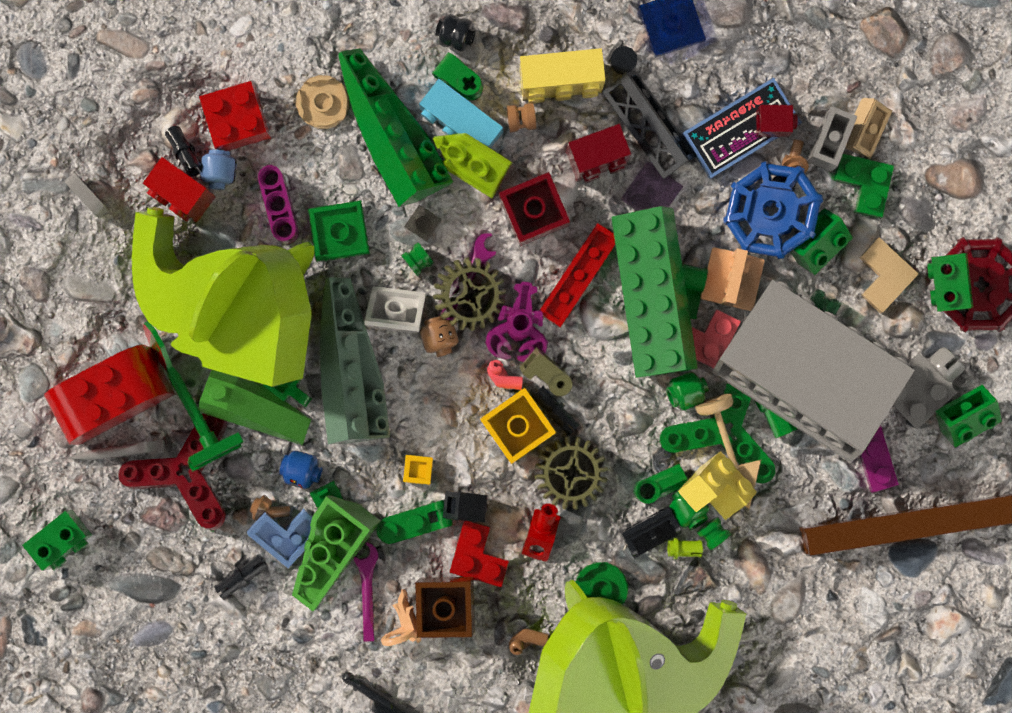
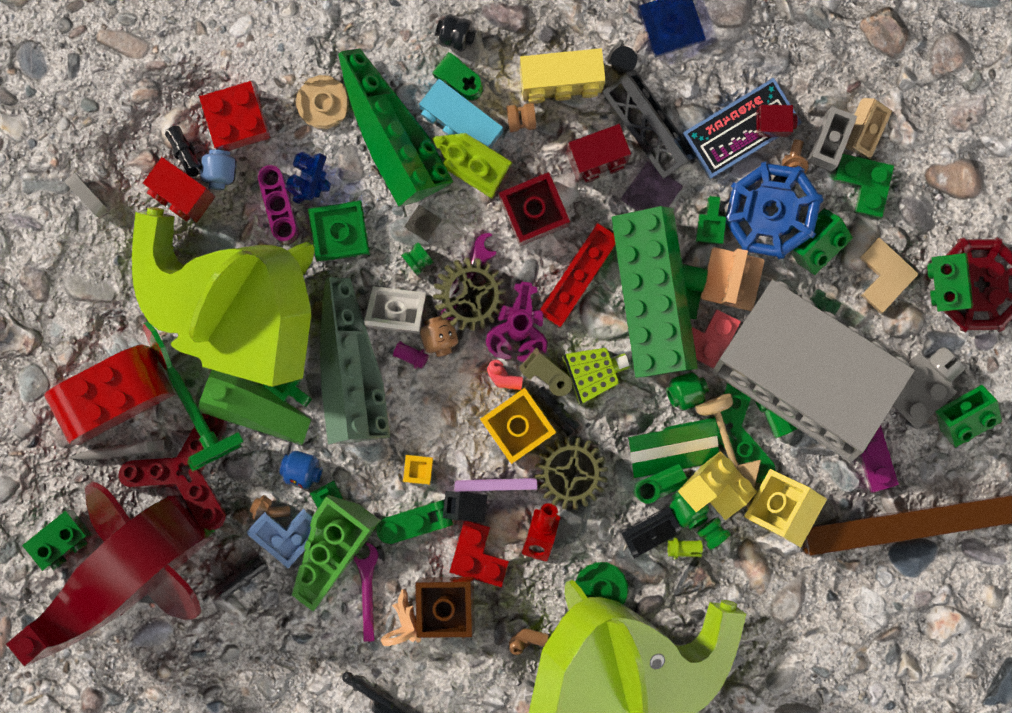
none -> dark red animal [6,482,216,667]
none -> clear blue hips [285,152,331,204]
none -> magenta pin [393,341,429,370]
none -> lavender tile [455,478,537,491]
none -> lime torso [562,348,630,405]
none -> green sticker [628,420,719,478]
none -> green plate [695,196,726,244]
none -> light yellow brick [744,469,827,548]

